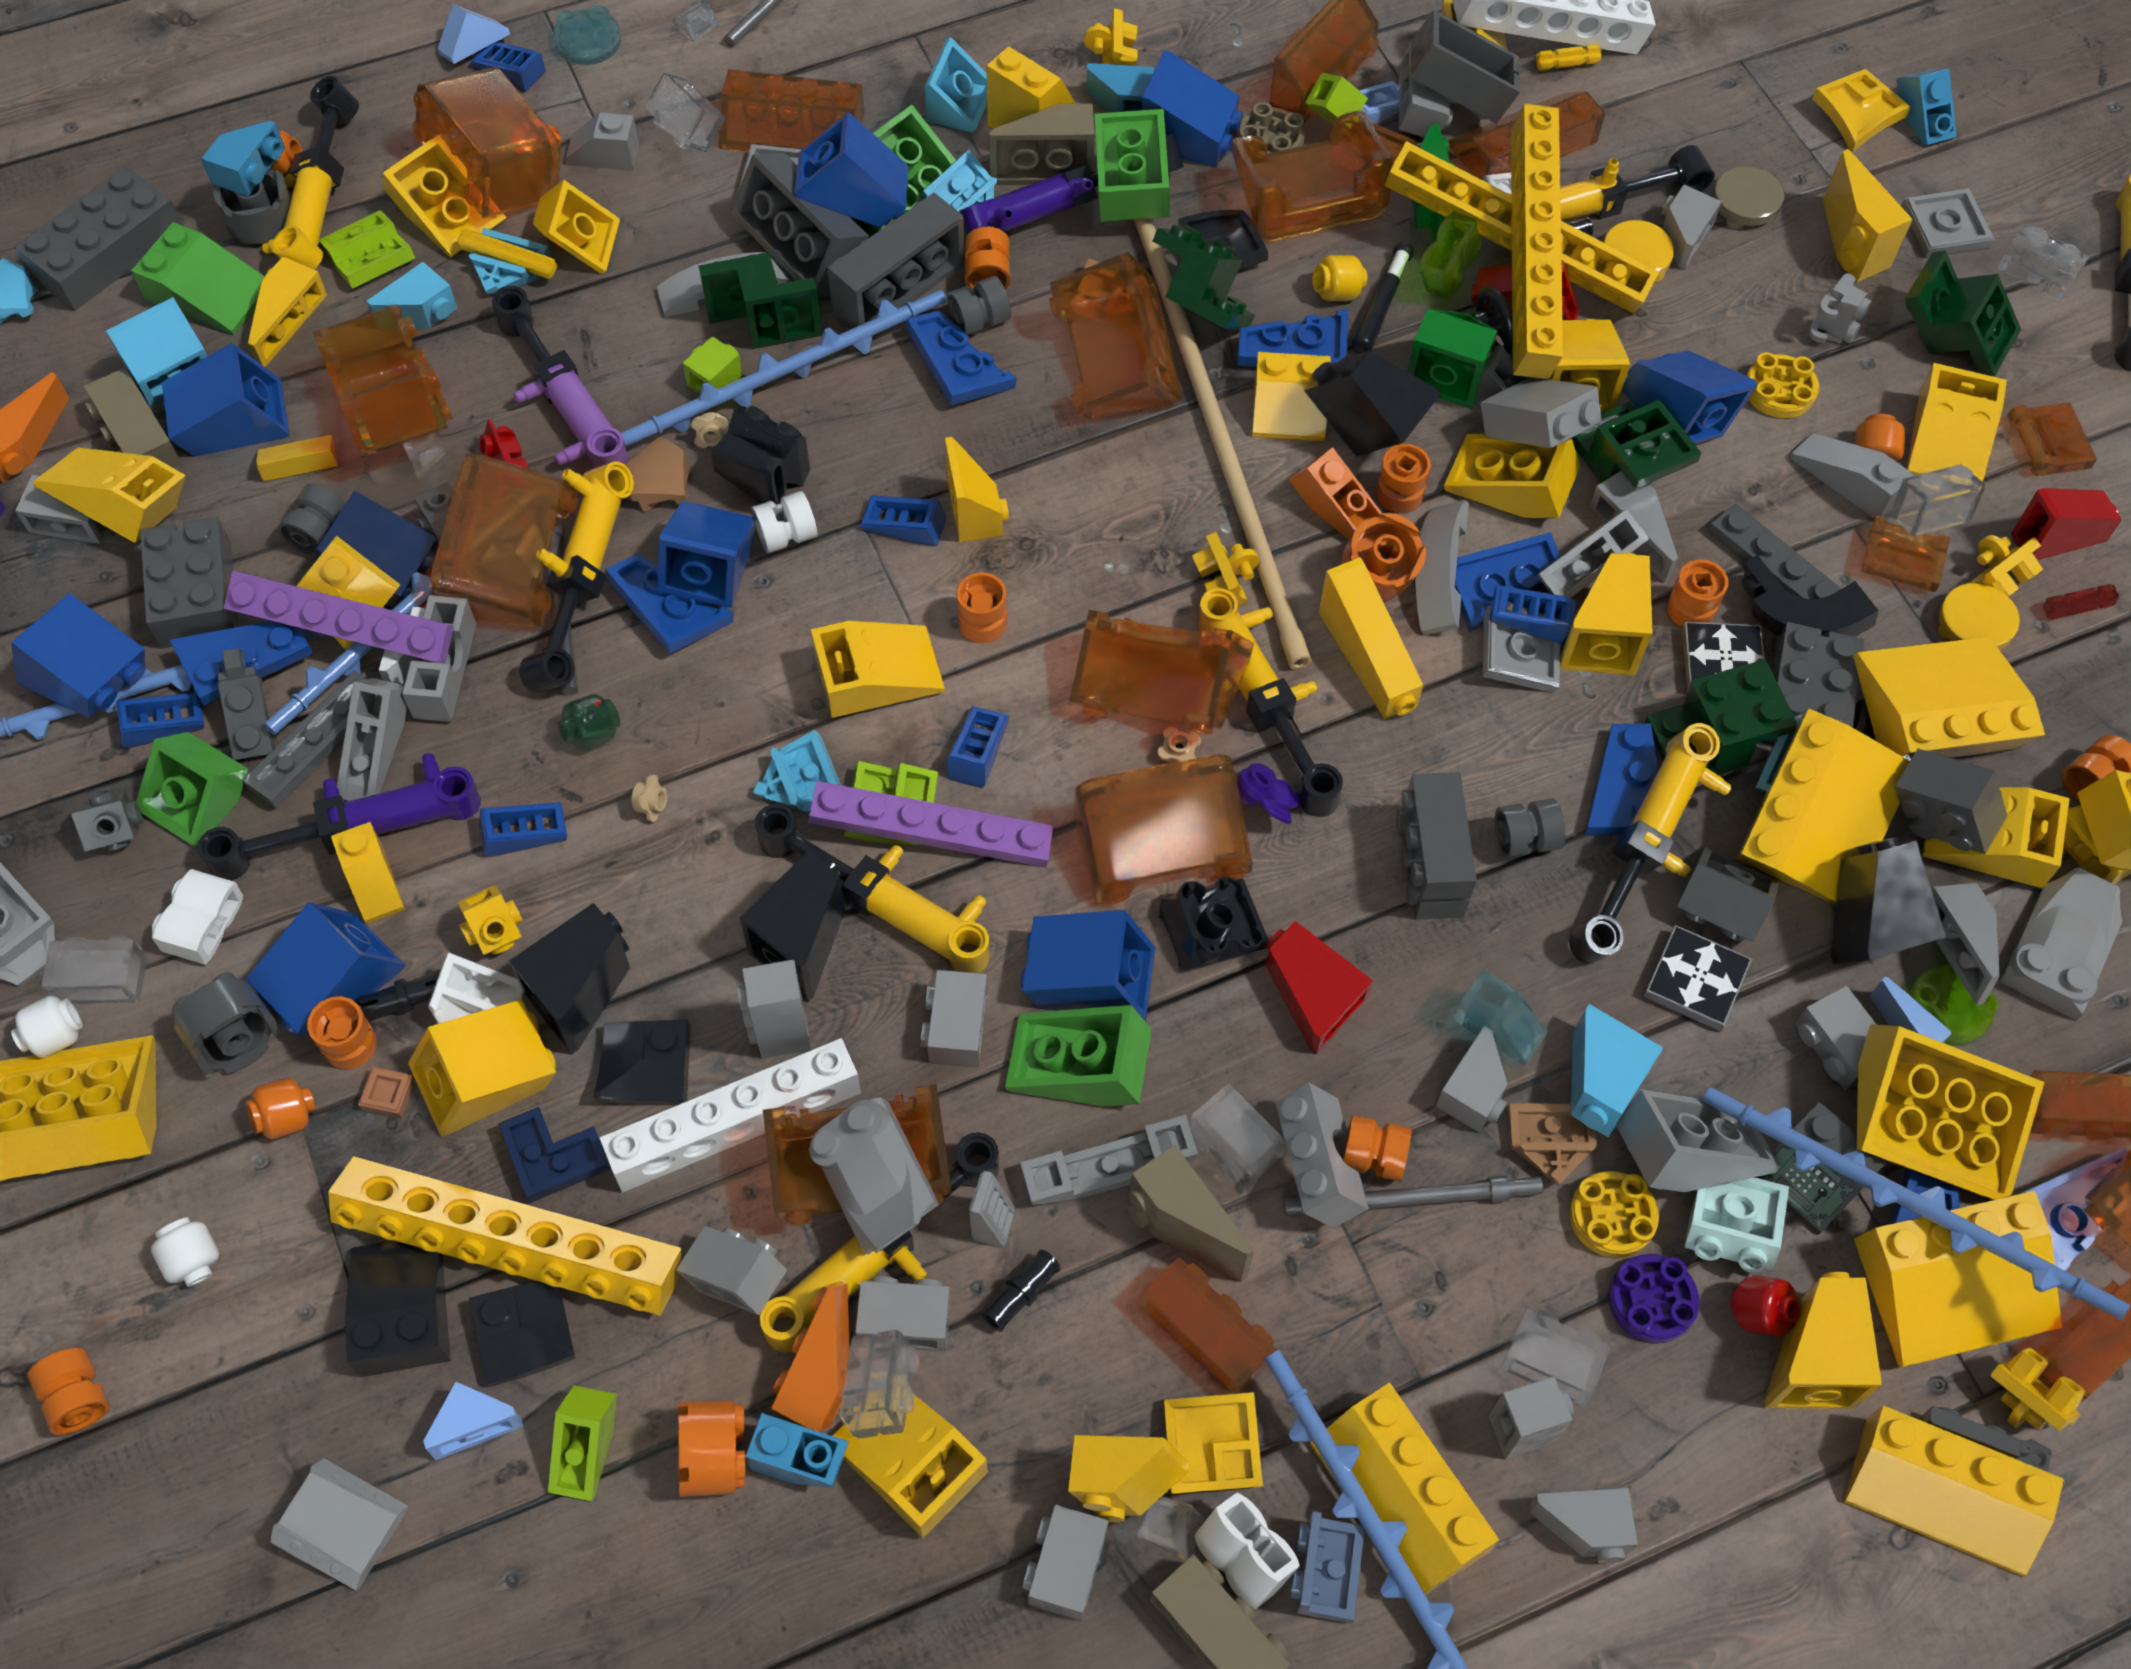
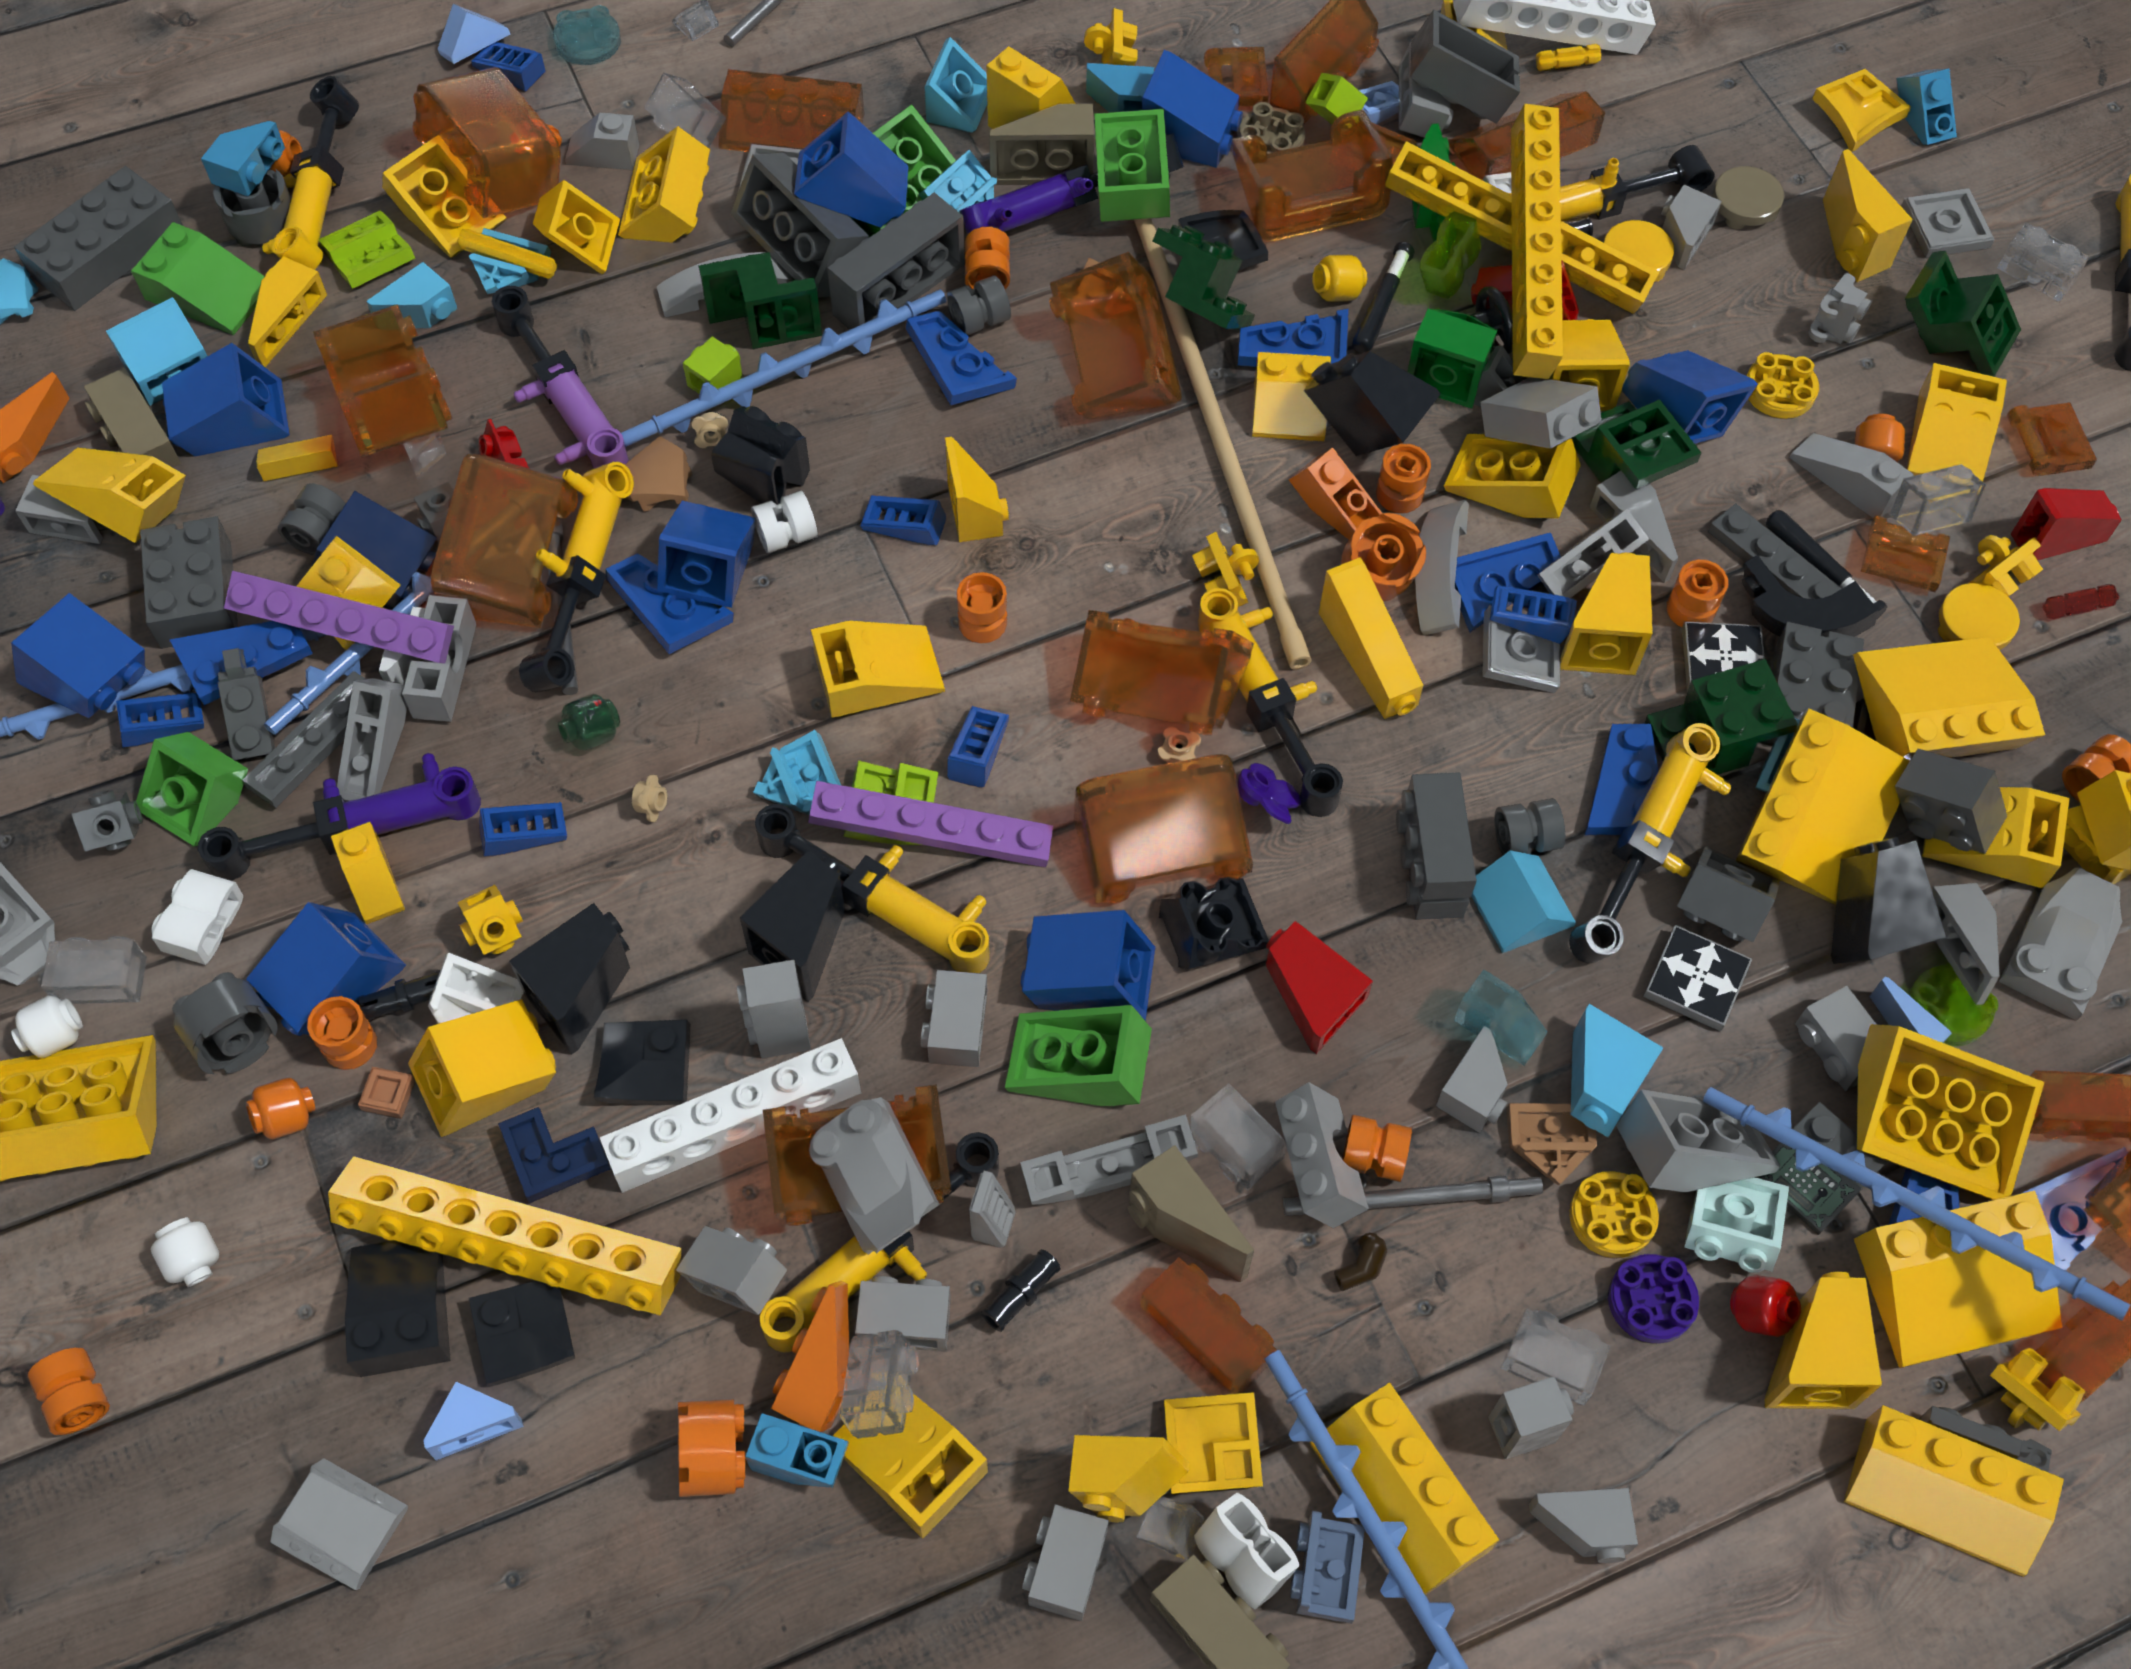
lime slope [548,1385,617,1502] -> none
none -> yellow slope [618,126,710,243]
none -> clear orange plate [1204,47,1269,106]
none -> dark brown arm [1334,1232,1387,1291]
none -> medium azure slope [1471,850,1576,953]
none -> black piece [1766,510,1887,620]

